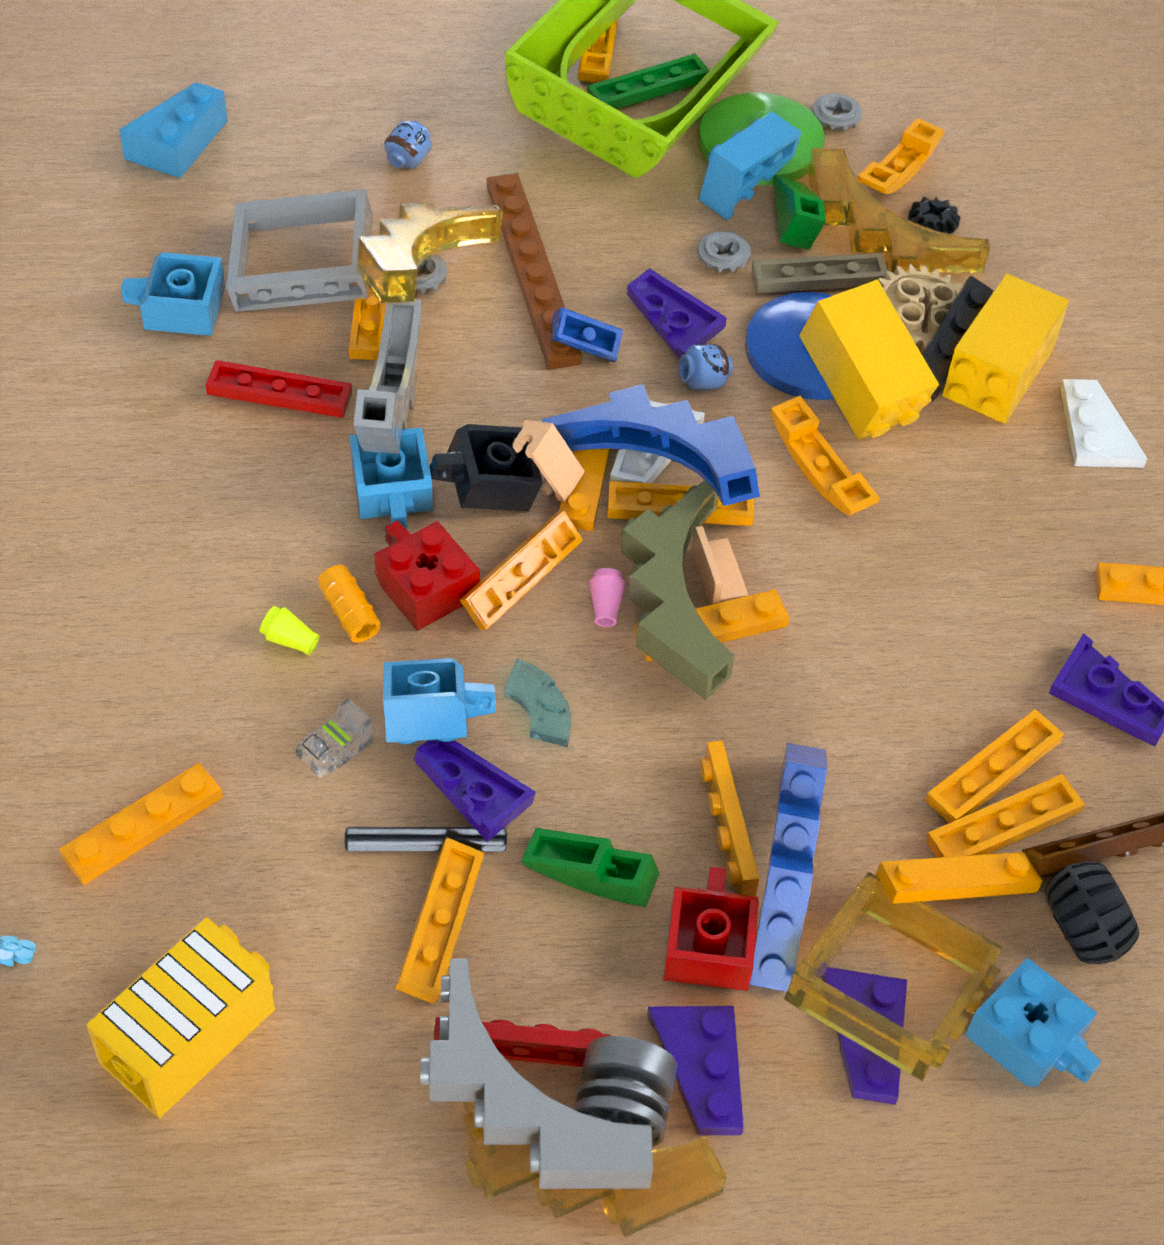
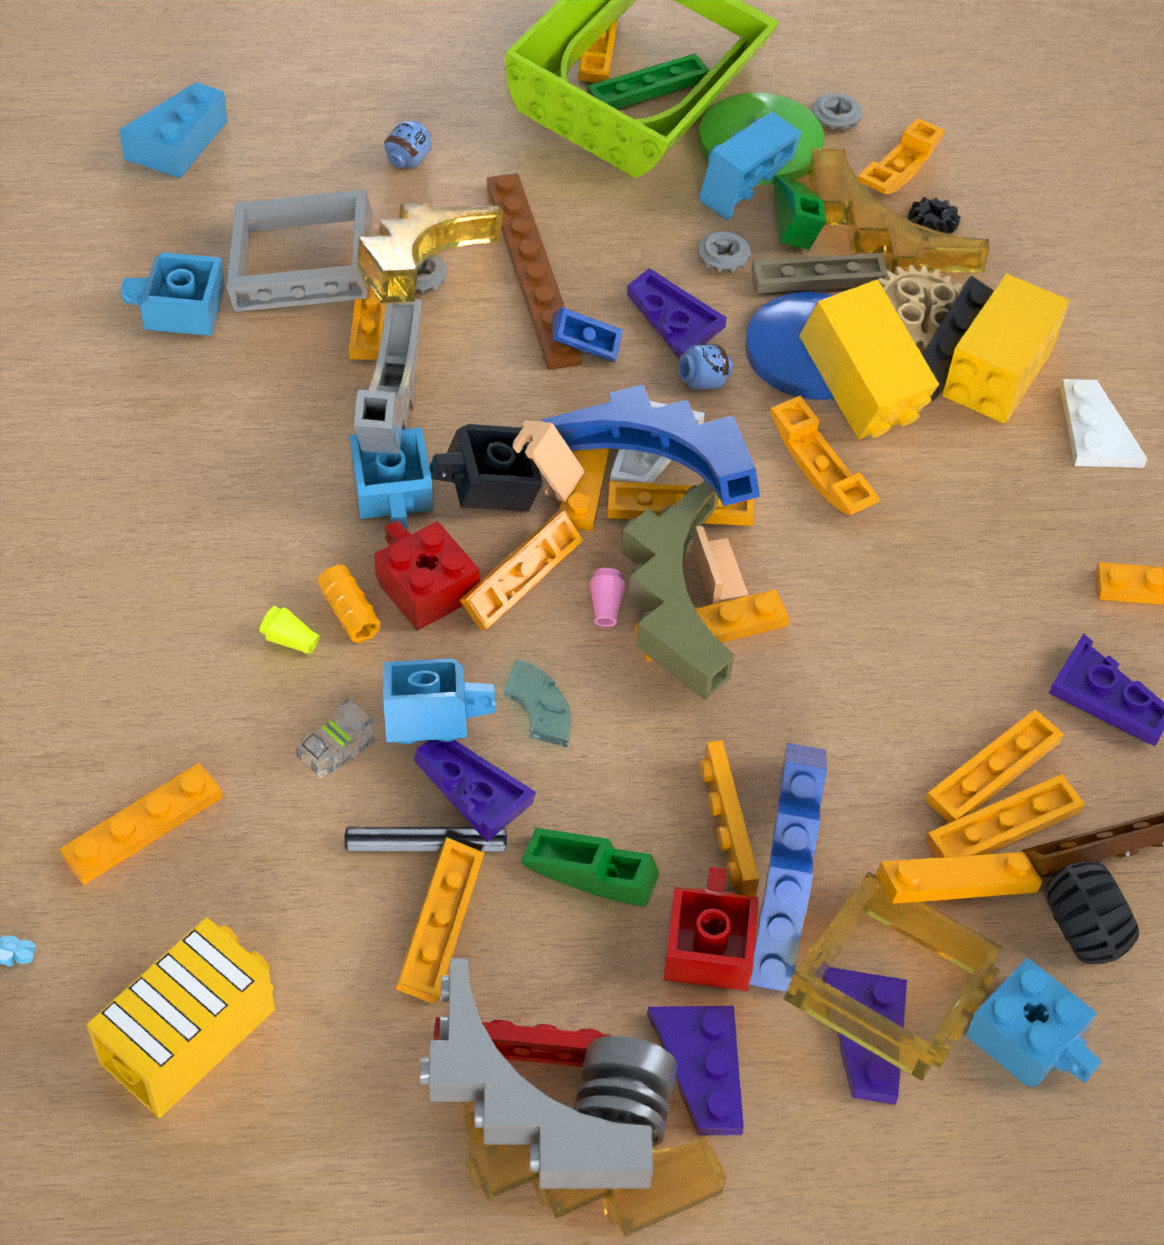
red plate [205,360,352,418] -> none

